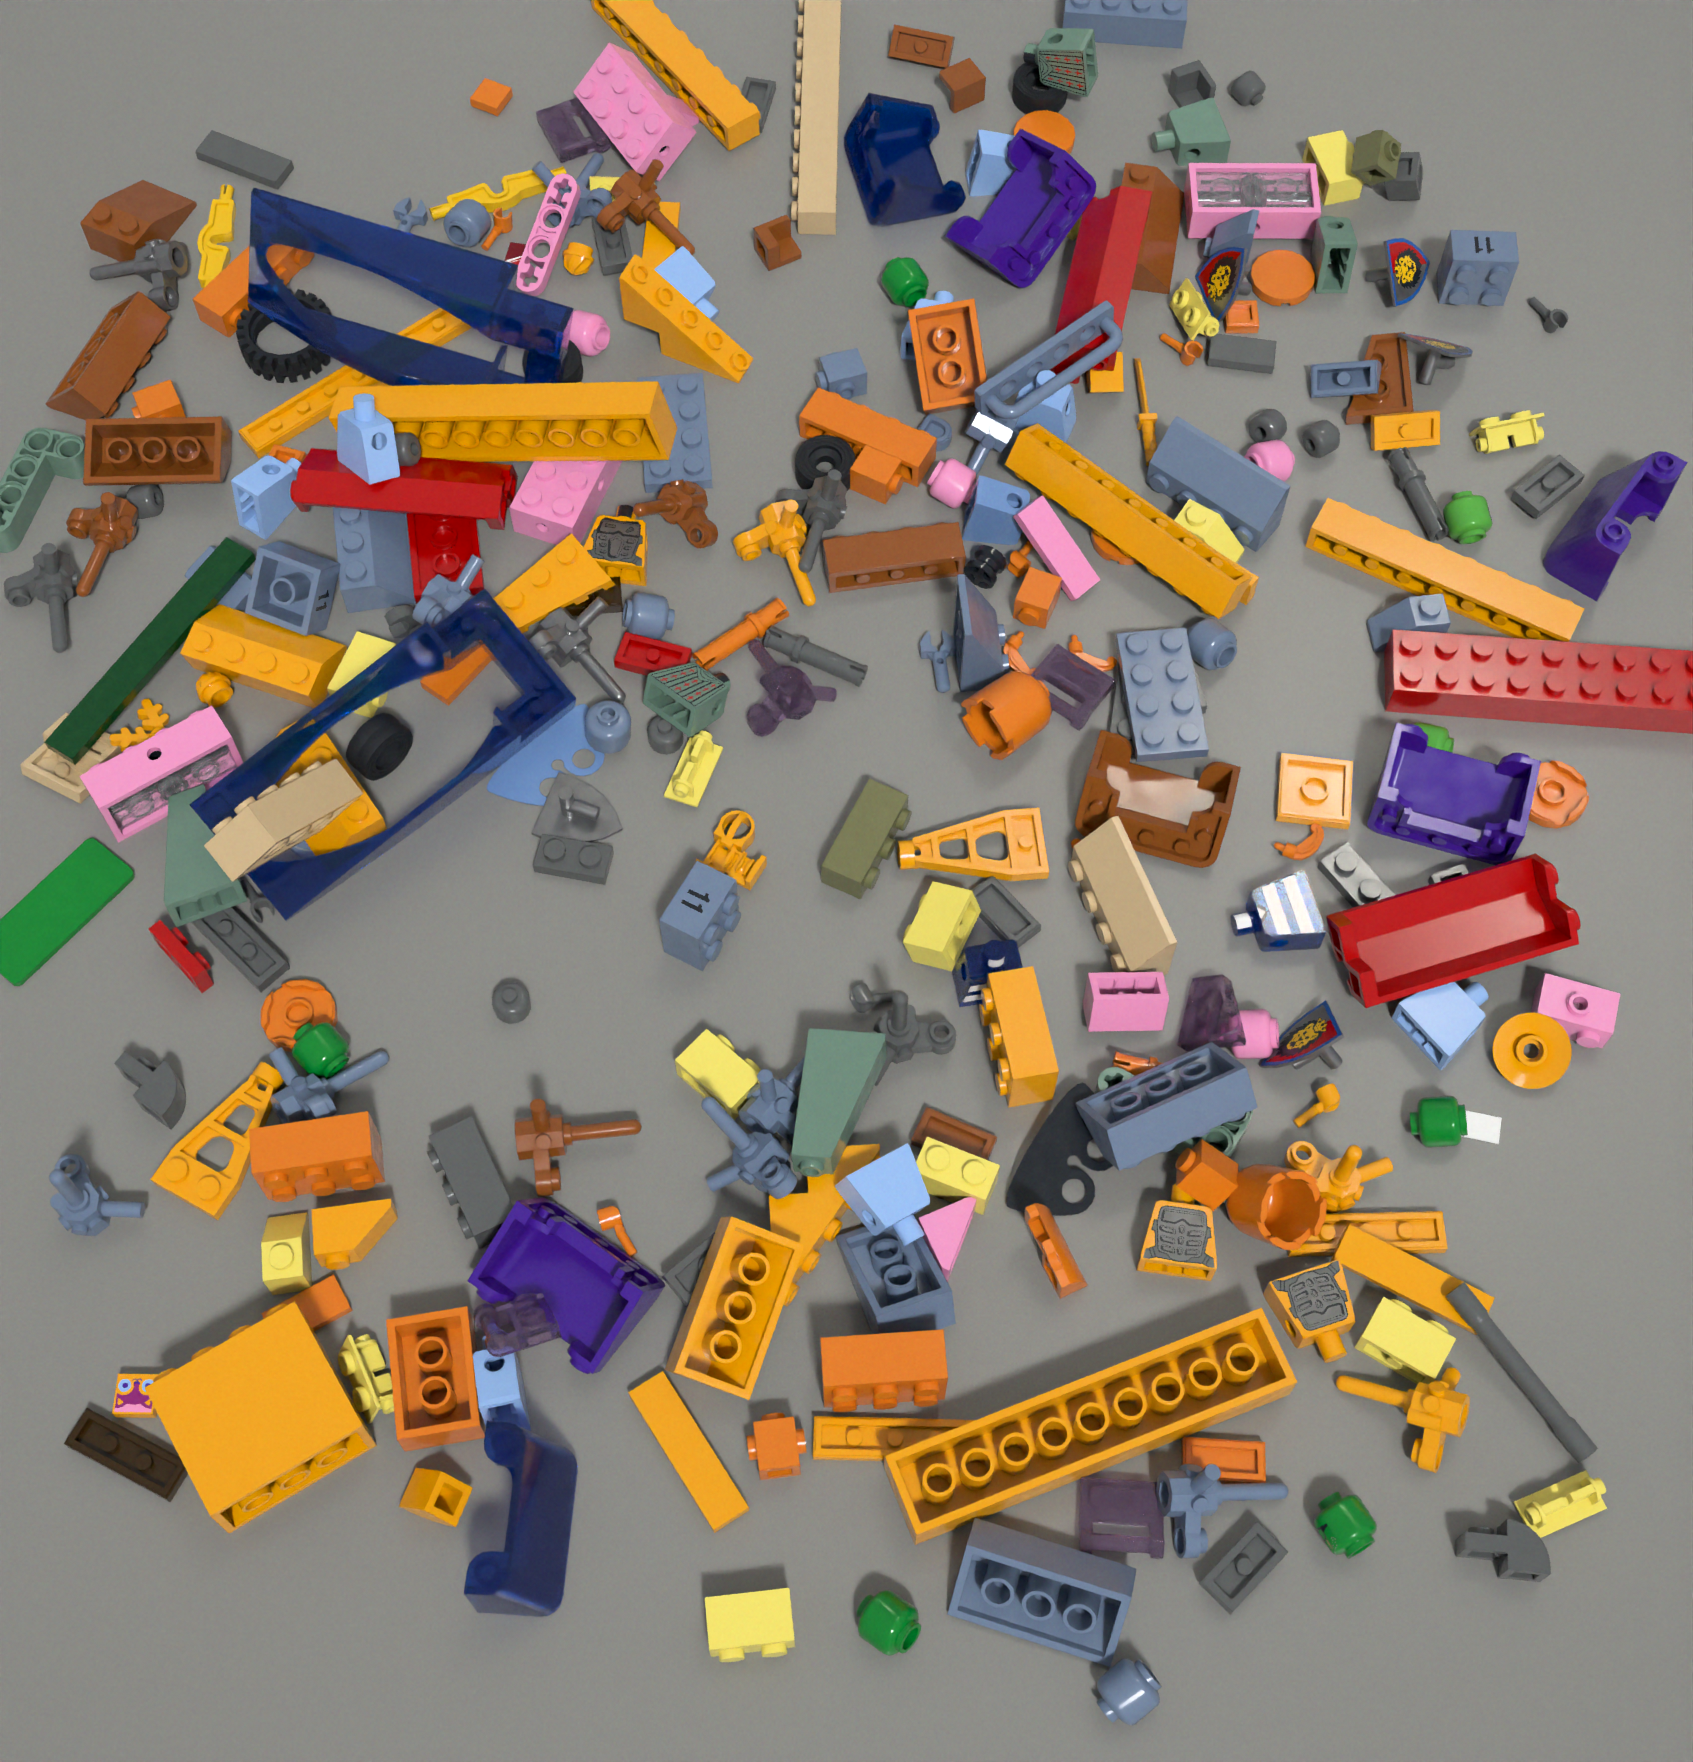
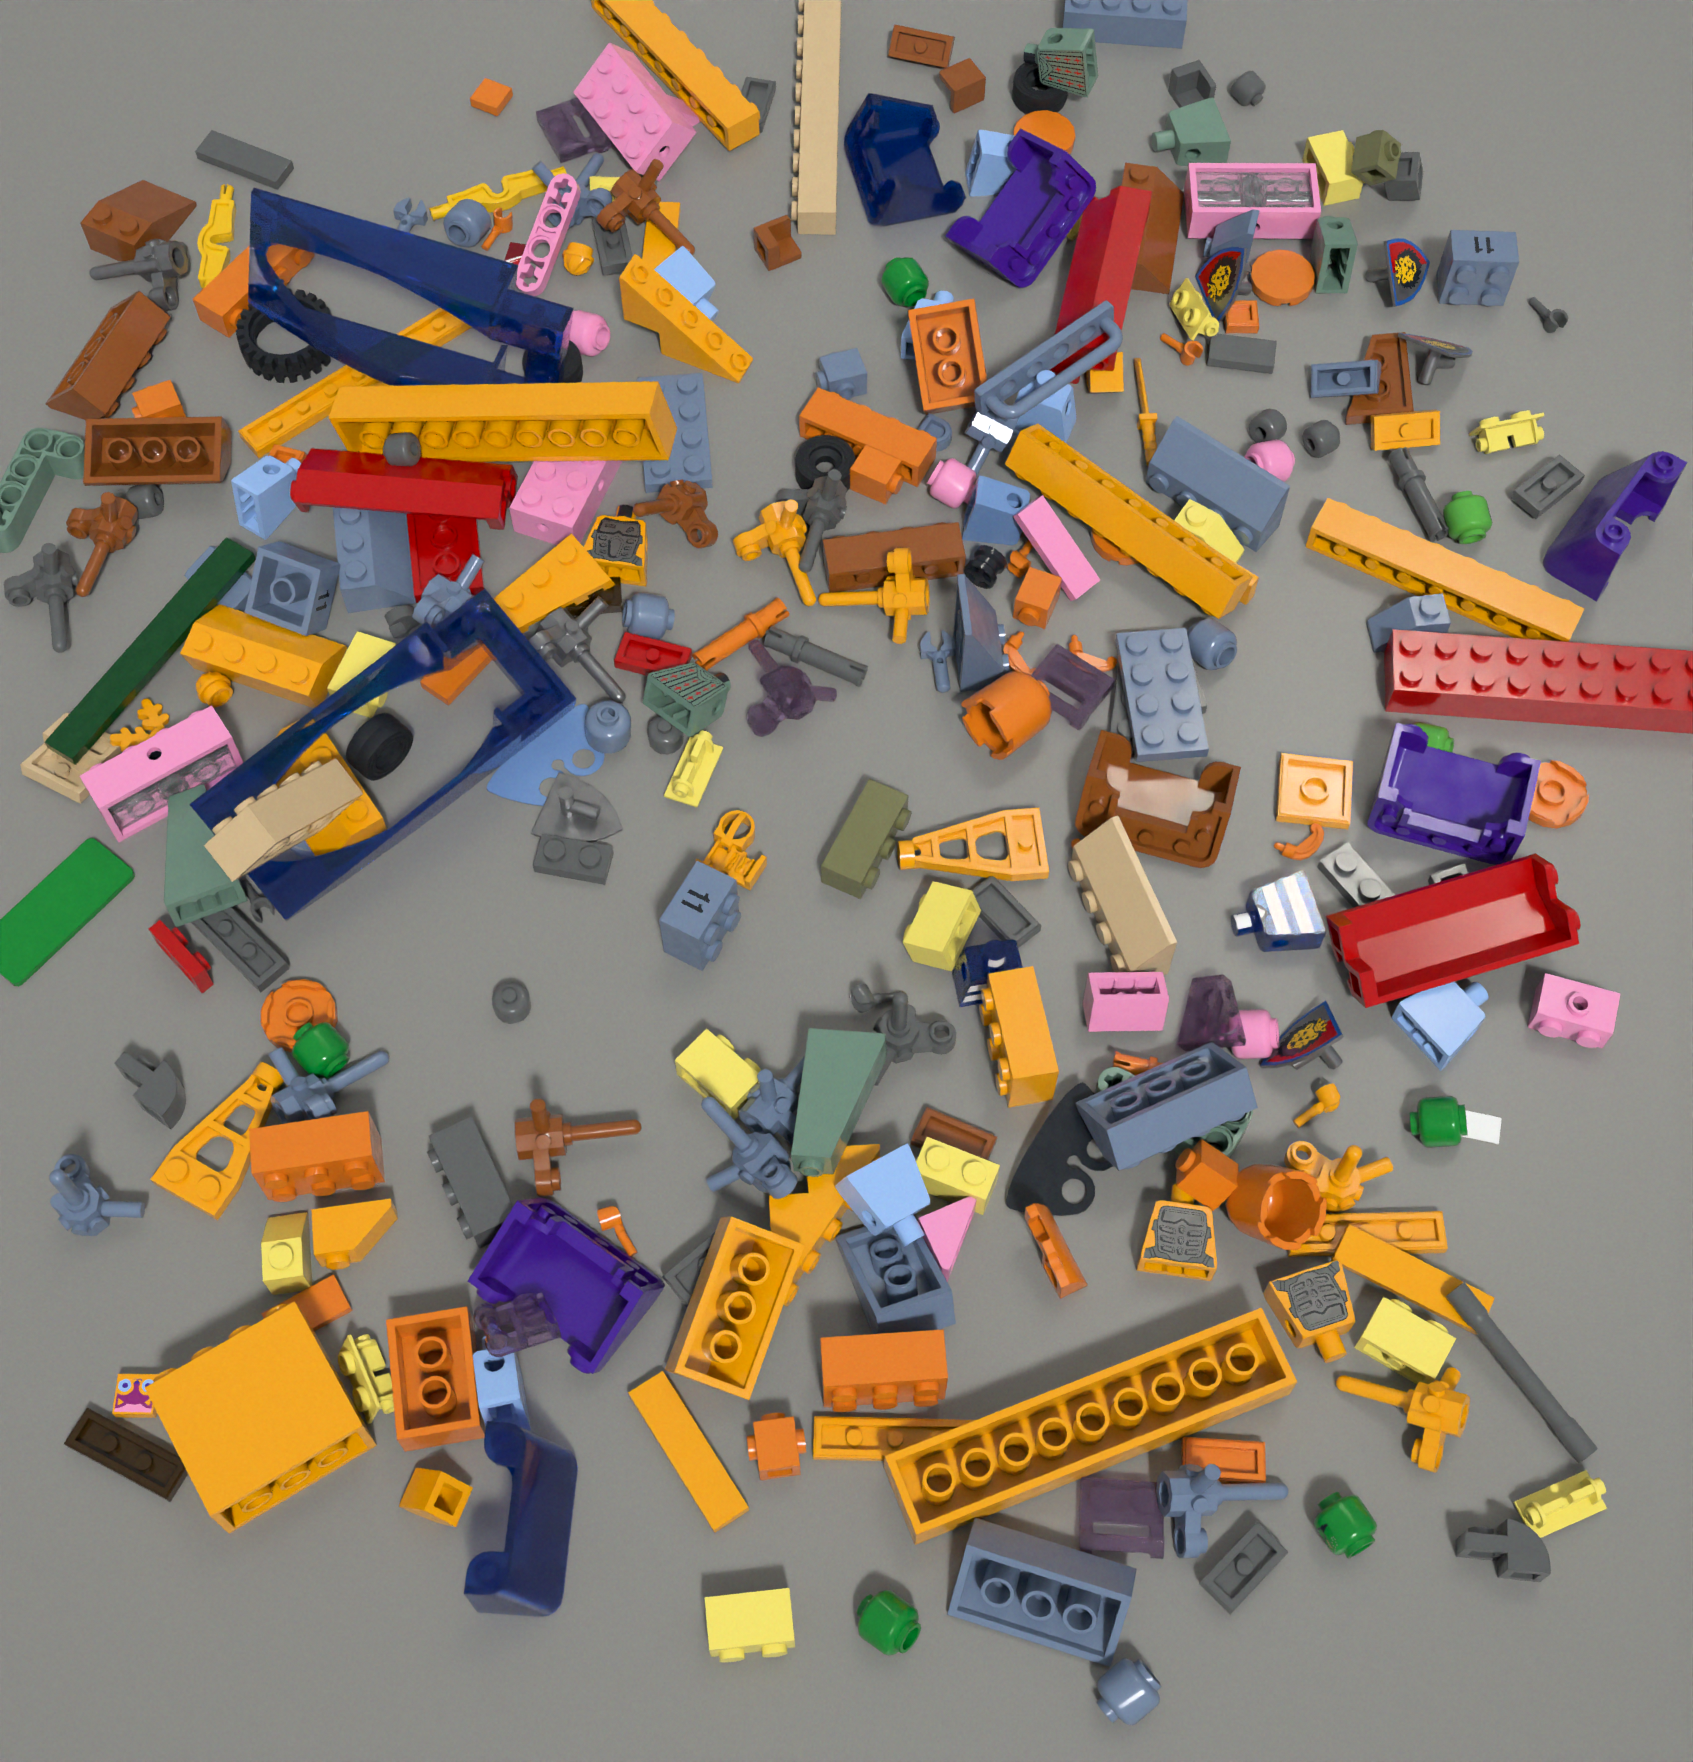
light blue torso [337,393,400,485] -> none
light orange dish [1492,1013,1572,1089] -> none
none -> light orange piece [818,548,930,644]

